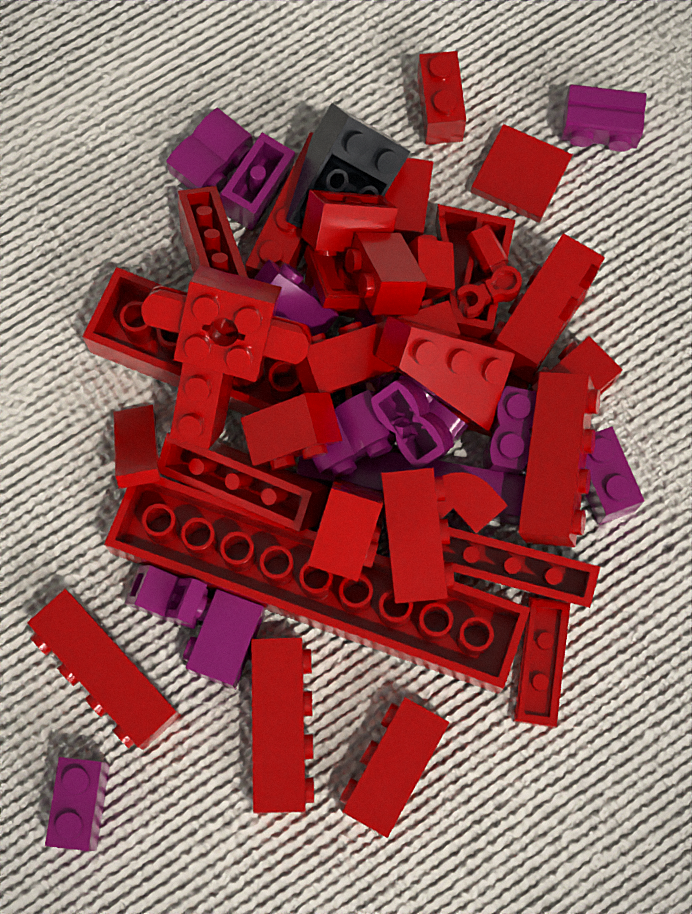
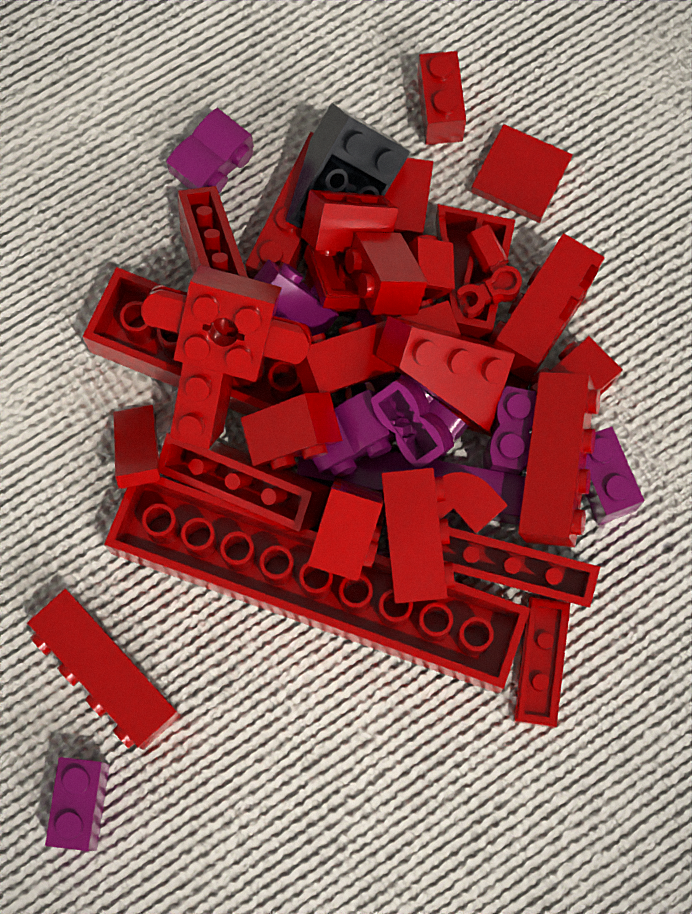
magenta brick [124,565,210,629] -> none
magenta brick [183,589,266,690] -> none
magenta brick [220,132,295,231] -> none
red brick [251,638,314,814] -> none
red brick [339,697,450,838] -> none
magenta brick [561,84,647,152] -> none

